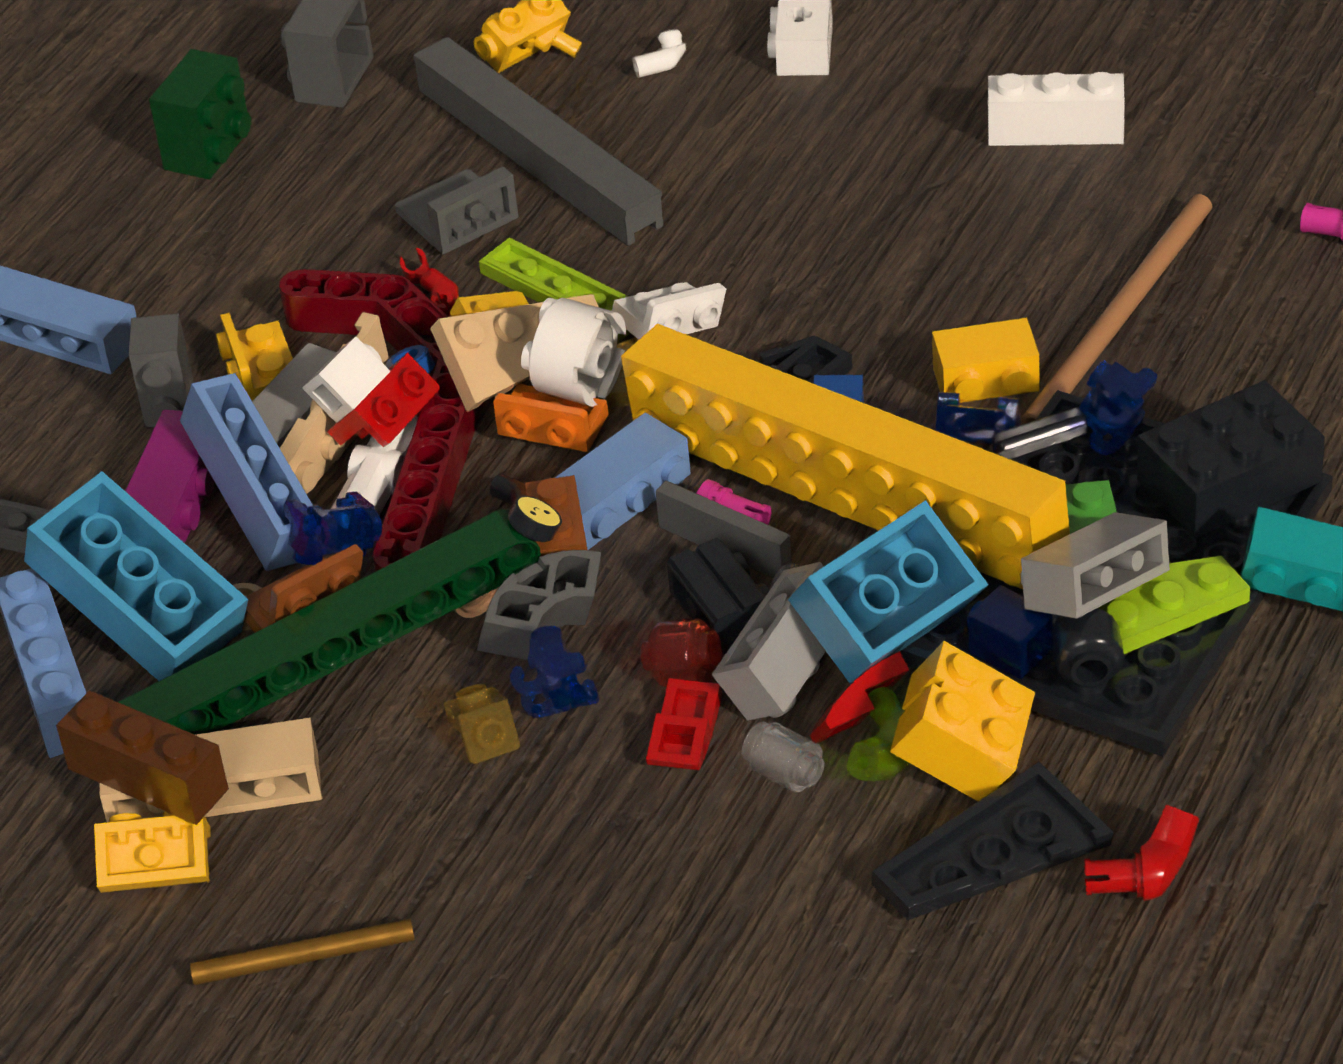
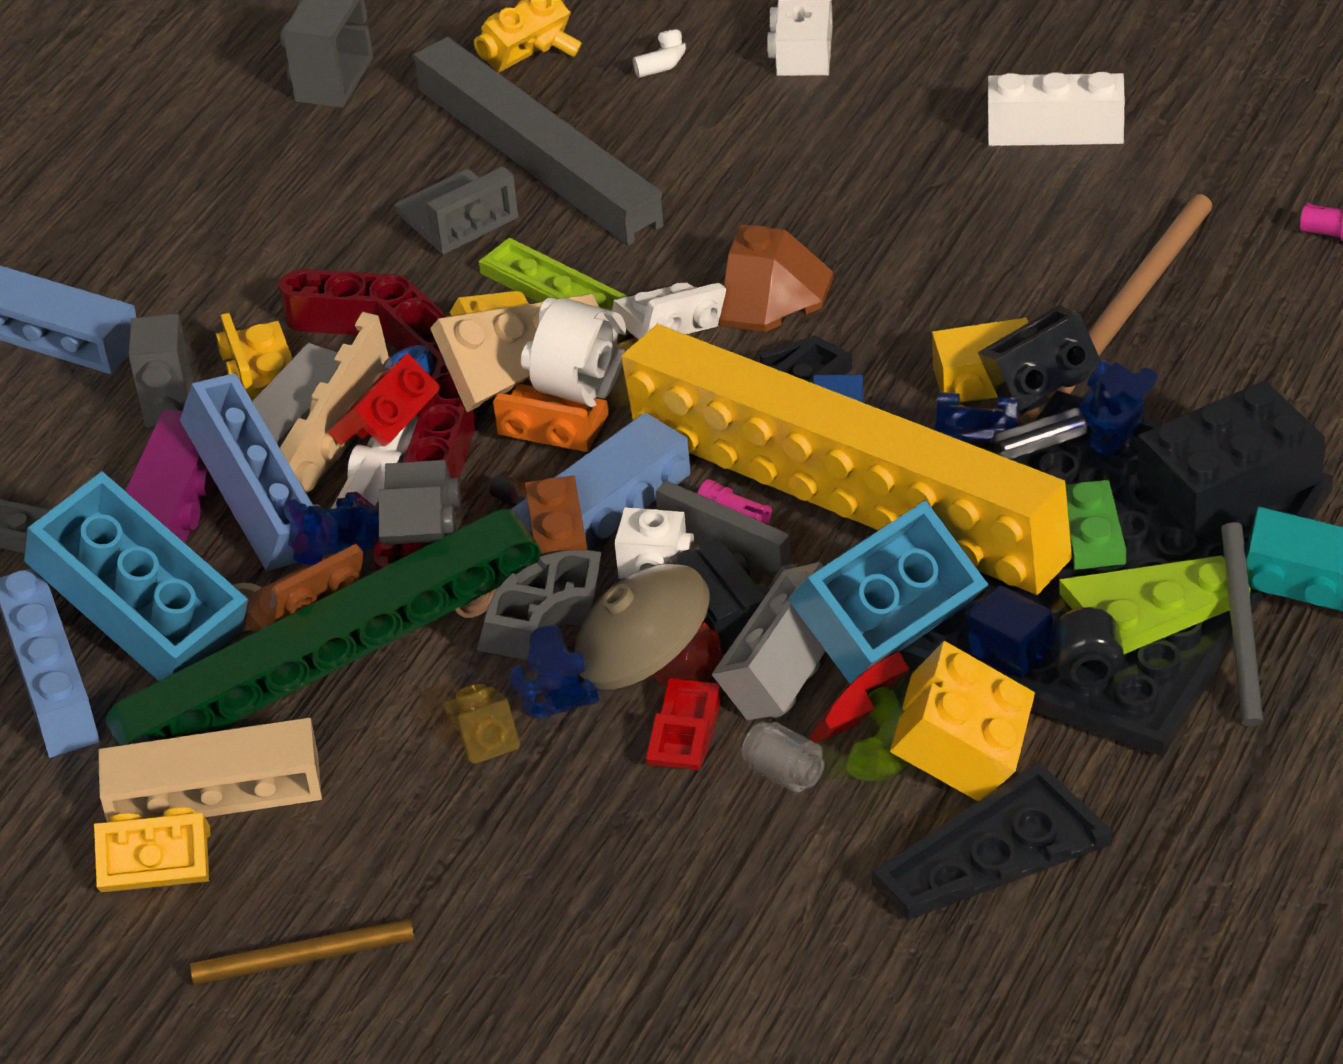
reddish brown brick [56,690,229,825] -> none
dark green brick [149,49,251,180] -> none
white brick [302,336,390,423] -> none
red arm [400,248,459,317] -> none
tile [508,495,562,542] -> none
light grey brick [1021,512,1170,618] -> none
red arm [1084,805,1200,901] -> none
none -> dark grey brick [379,460,461,545]
none -> dark tan dish [573,564,710,689]
none -> white brick [615,507,694,579]
none -> dark orange slope [719,224,833,332]
none -> black brick [977,305,1102,411]
none -> dark grey bar [1221,523,1263,726]

